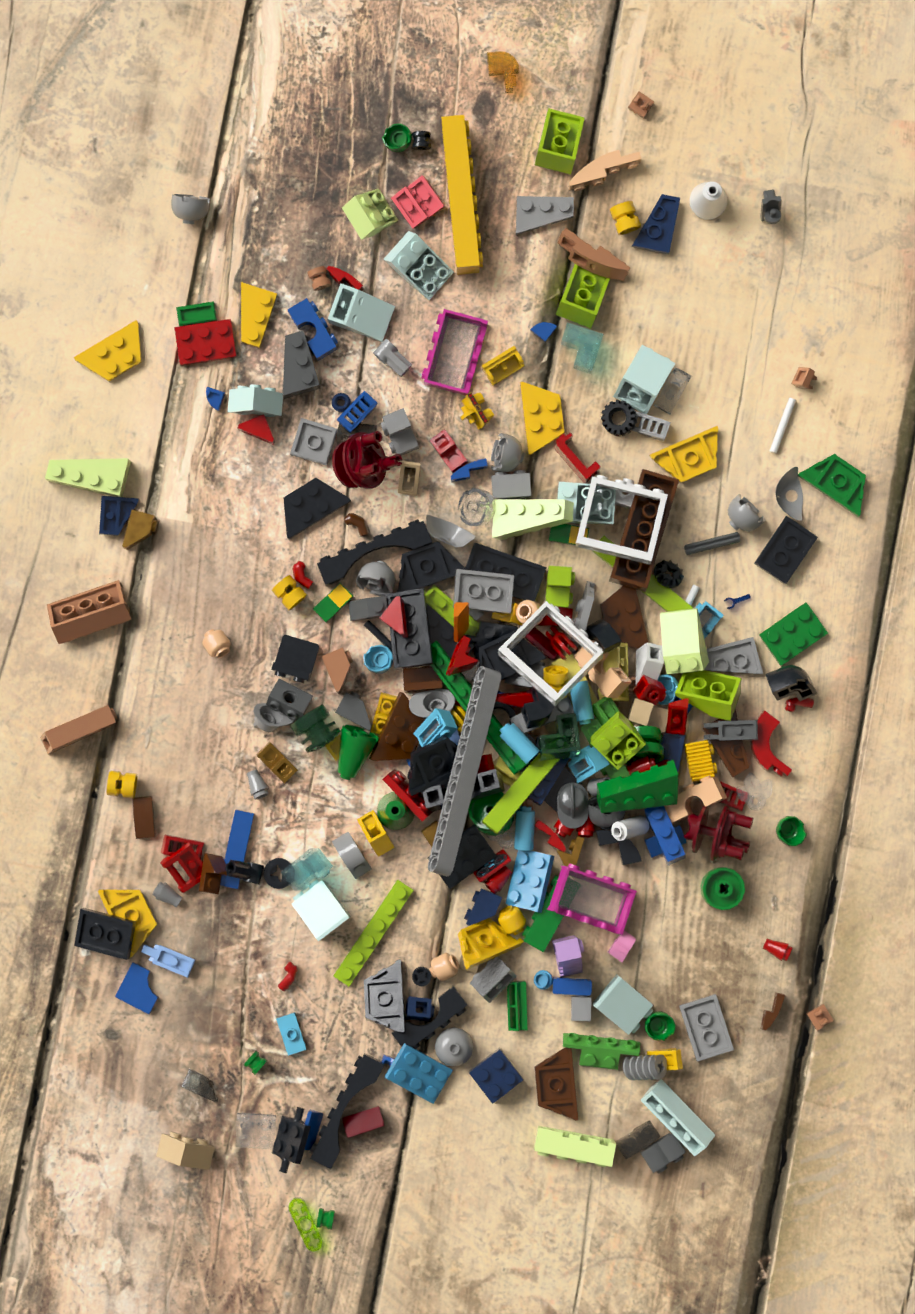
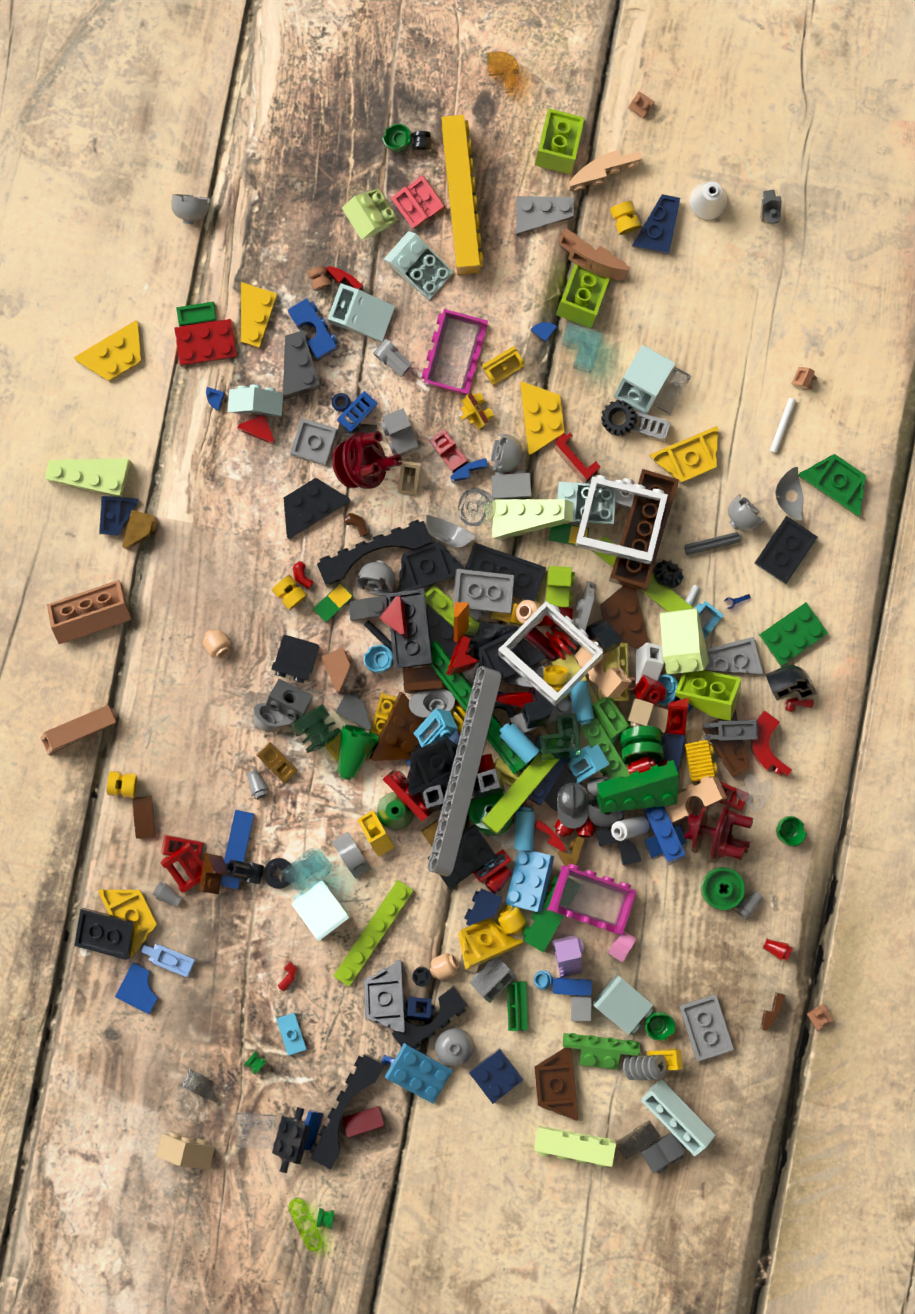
lime slope [591,711,646,770] -> none
none -> light grey cone [735,891,763,919]

